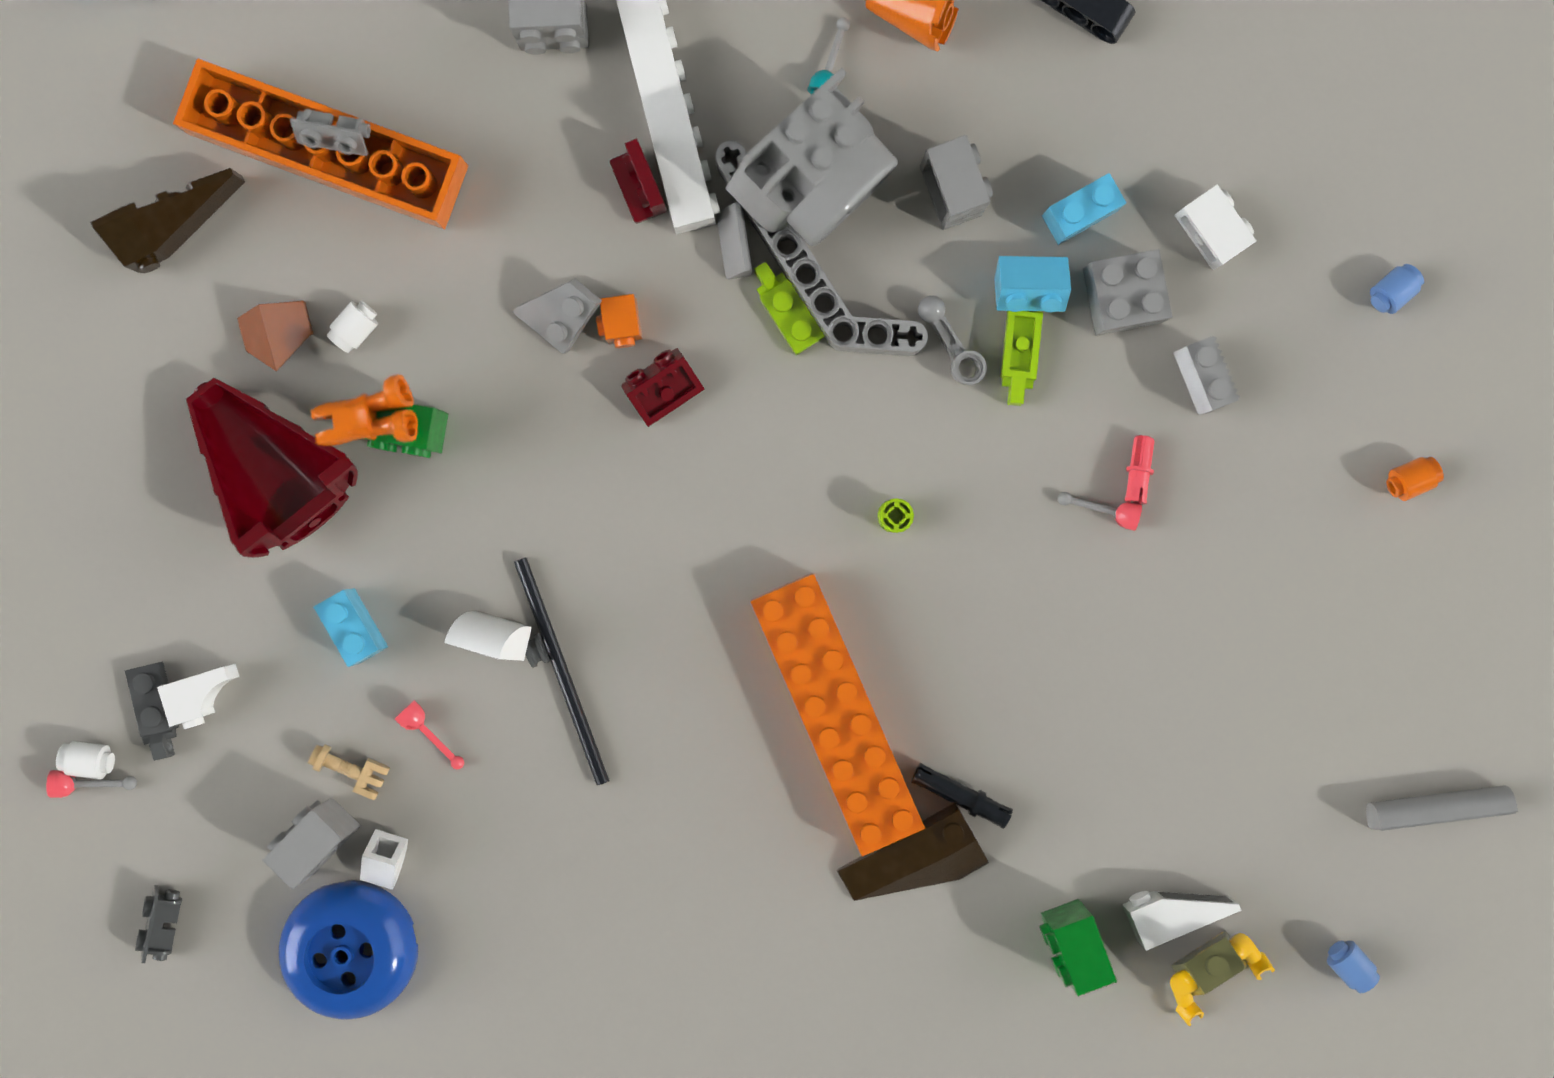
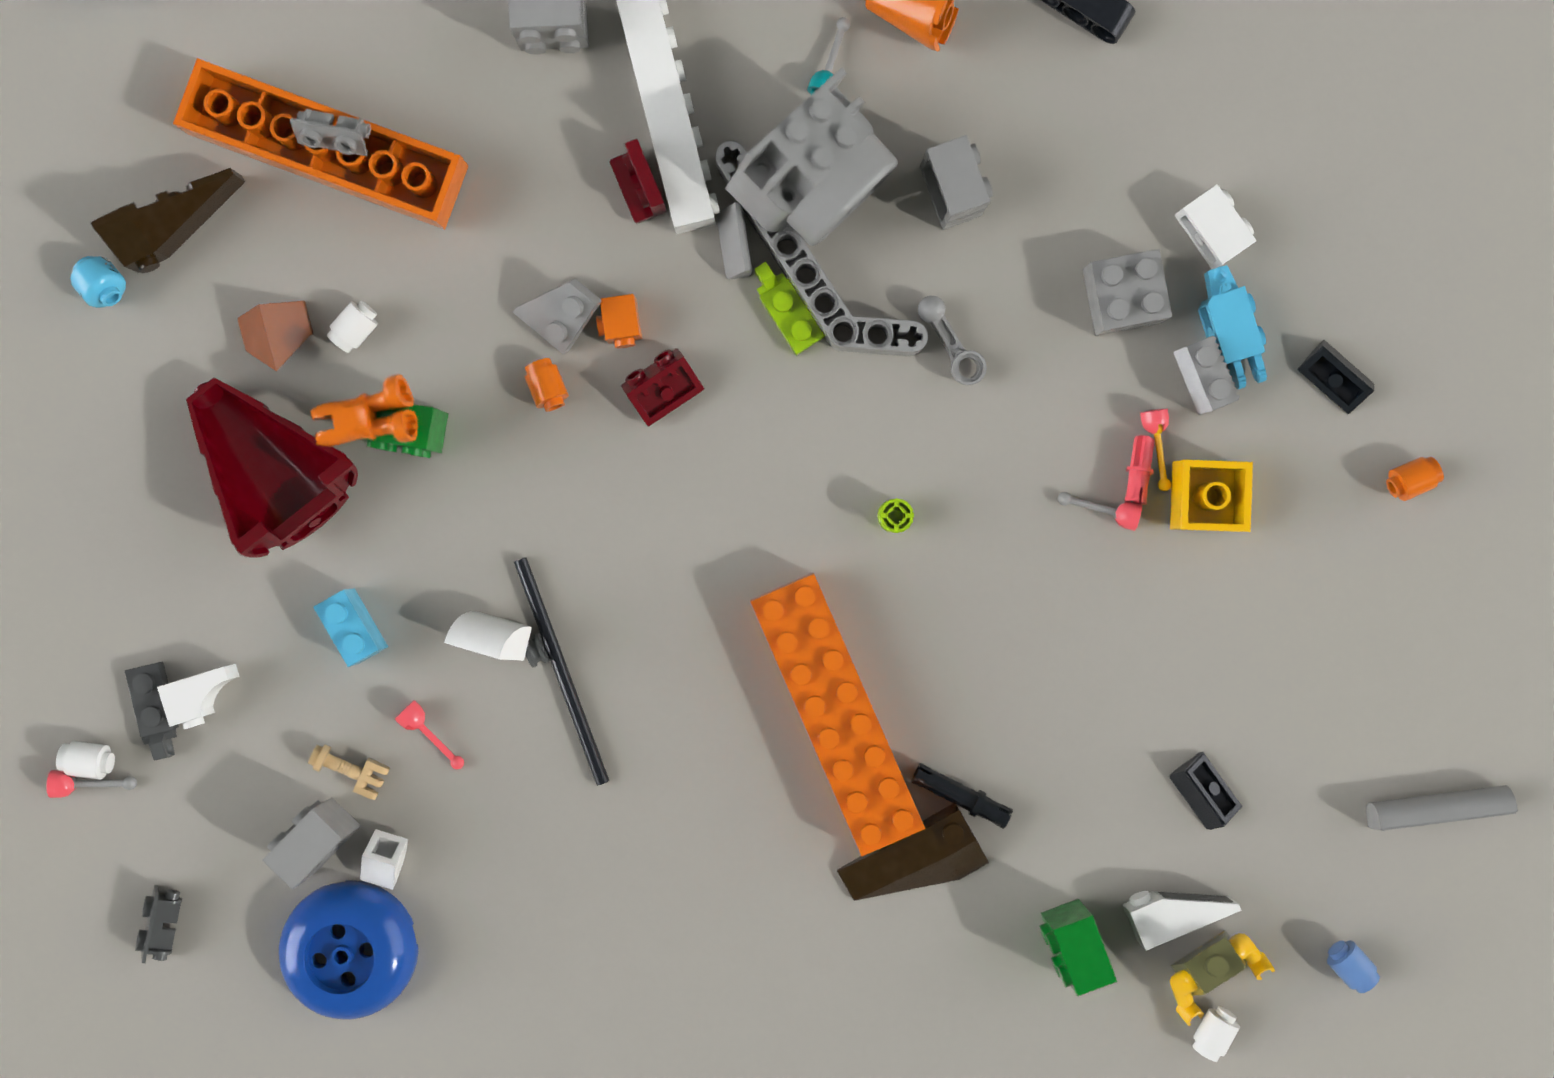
medium azure brick [994,256,1071,312] -> none
lime hinge [1000,311,1043,406] -> none
medium azure brick [1042,173,1126,245] -> none
medium blue brick [1370,264,1424,314] -> none
none -> medium azure head [70,256,126,308]
none -> orange brick [525,358,569,412]
none -> hinge [1140,408,1171,491]
none -> black slope [1169,752,1243,830]
none -> yellow brick [1170,460,1253,532]
none -> white brick [1192,1006,1240,1062]
none -> medium azure hinge [1198,265,1267,389]
none -> black slope [1297,340,1374,414]

